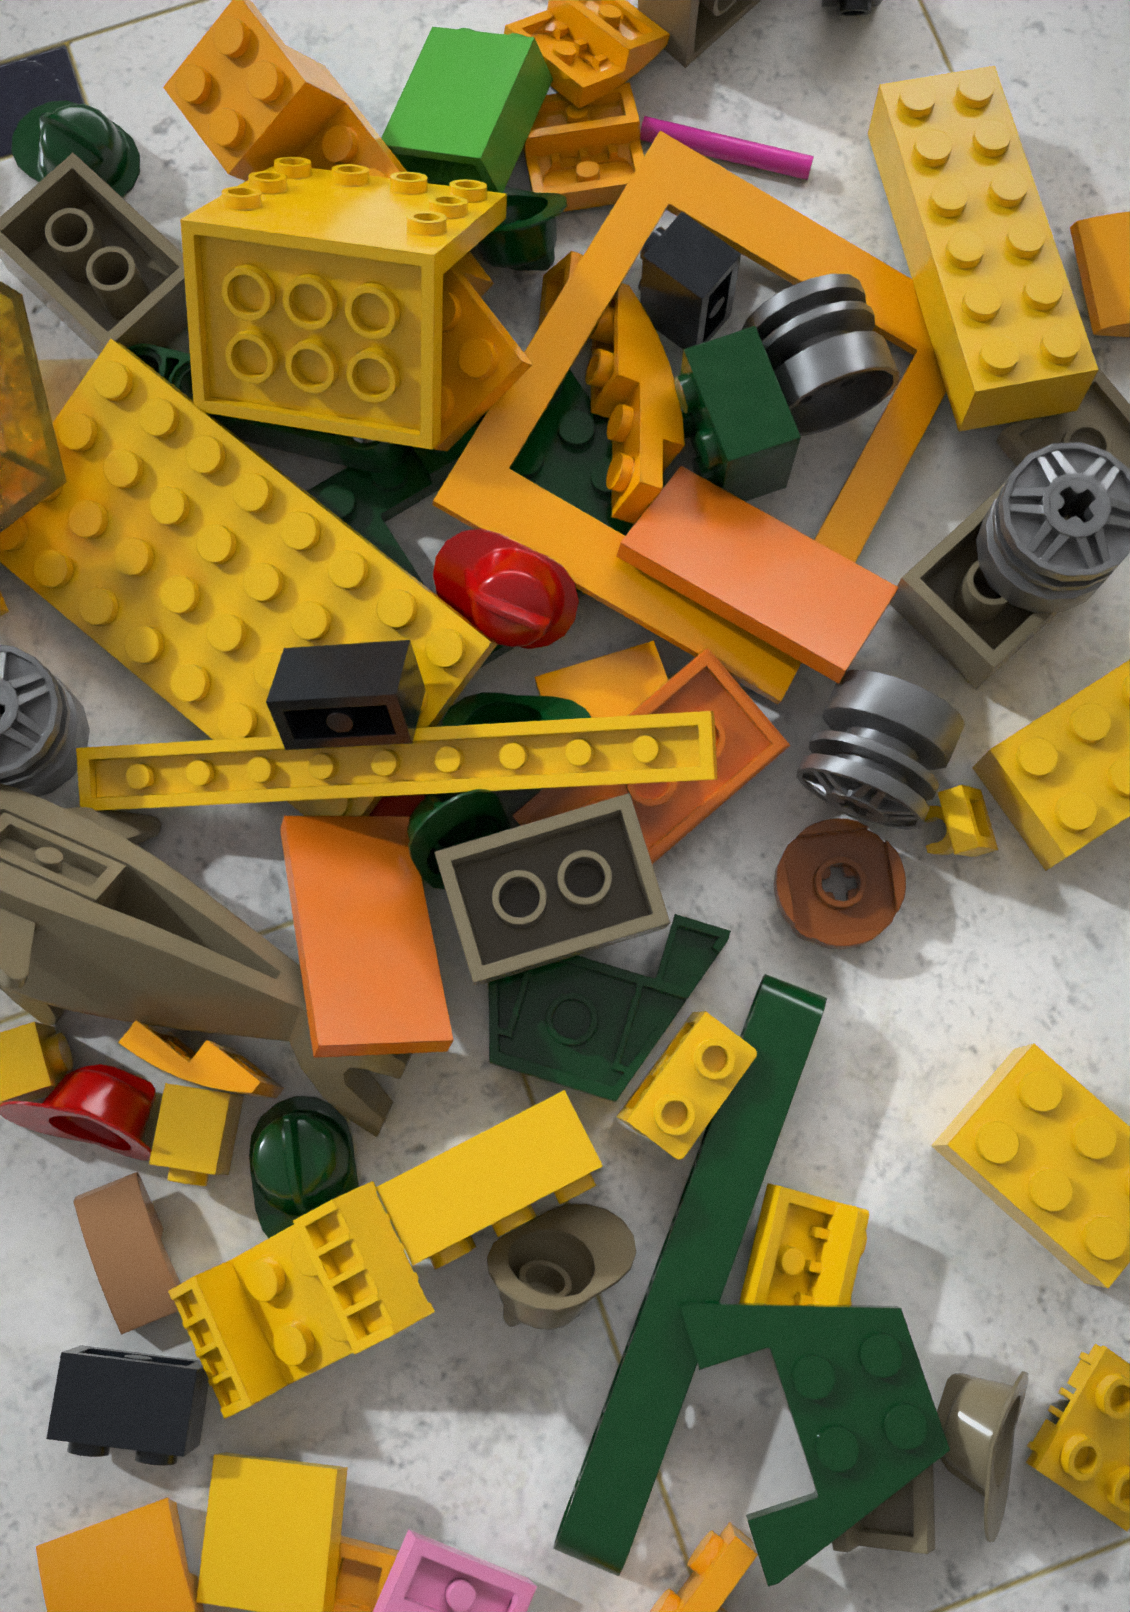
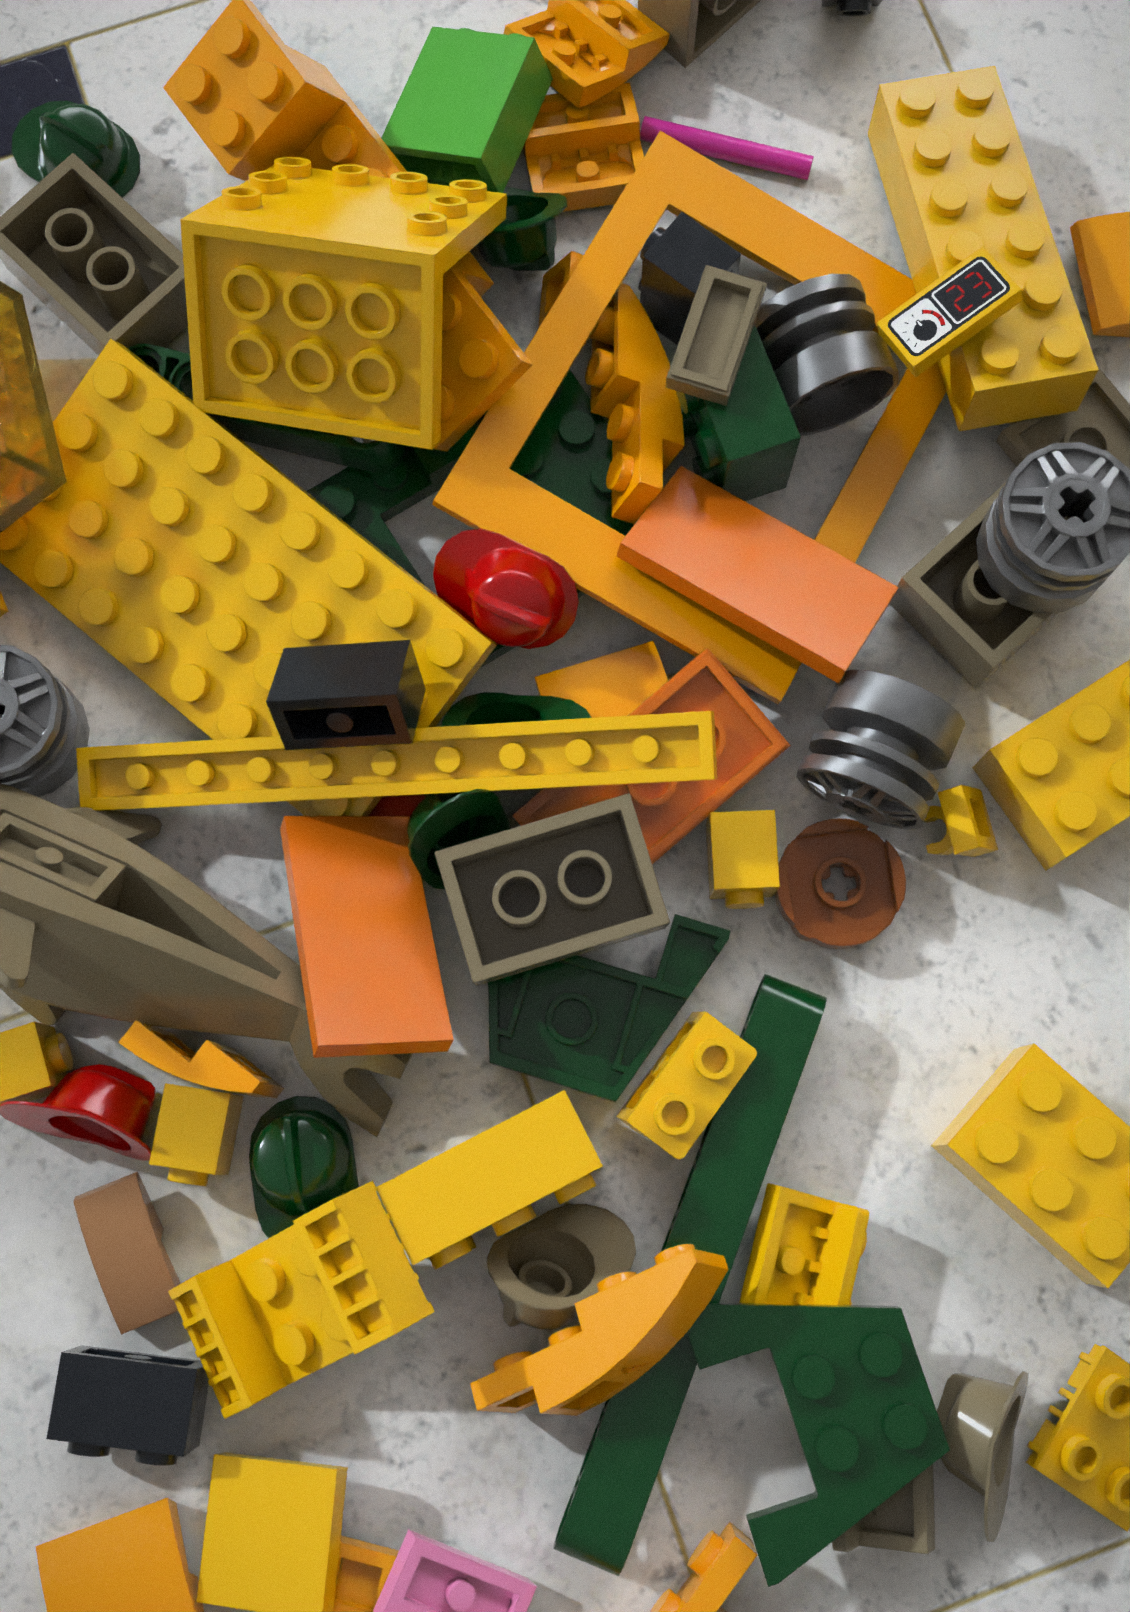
none -> light orange slope [470,1244,729,1416]
none -> dark tan tile [665,265,767,406]
none -> yellow brick [705,810,780,909]
none -> tile [877,247,1023,377]

